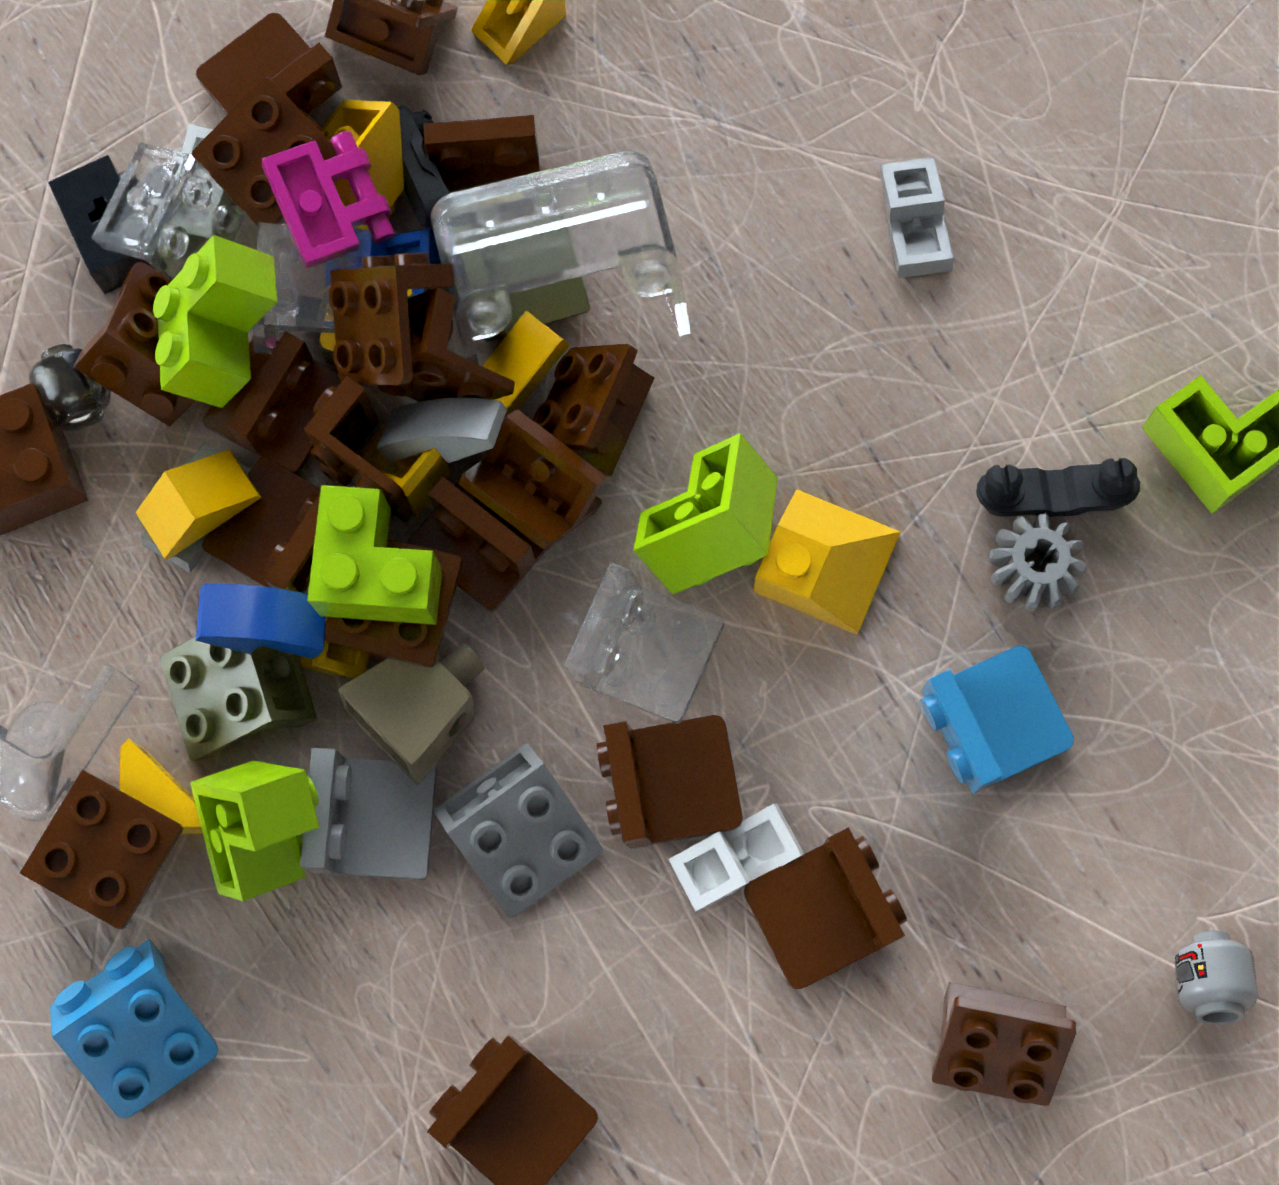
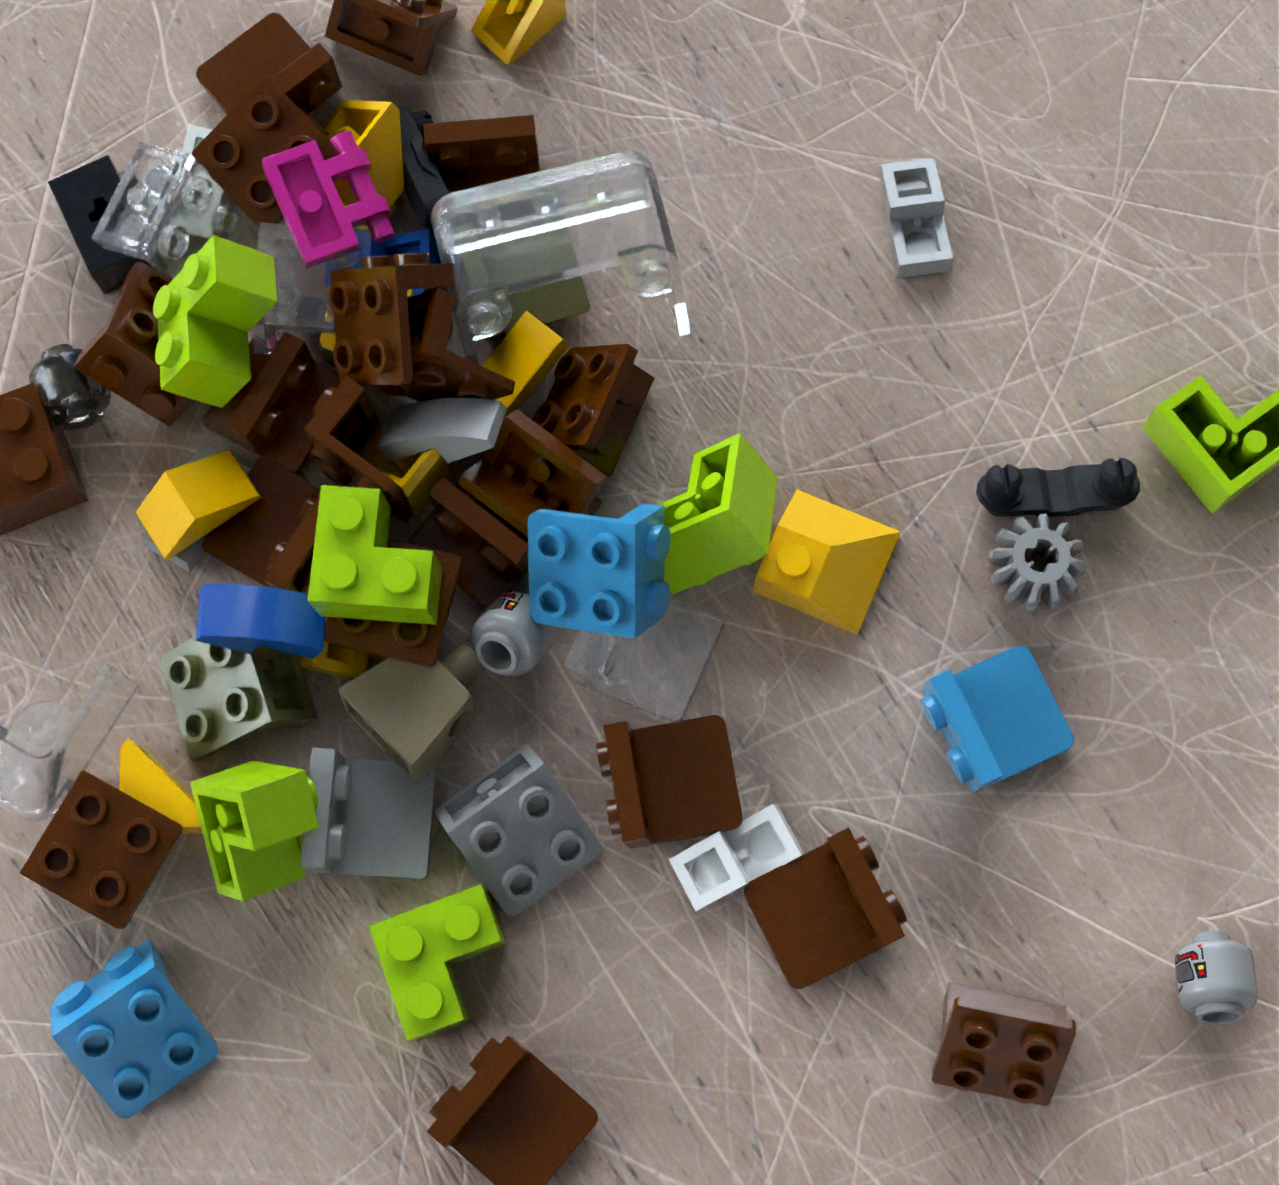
none -> lime brick [368,884,507,1042]
none -> light grey head [471,591,556,677]
none -> dark azure bracket [528,503,670,639]

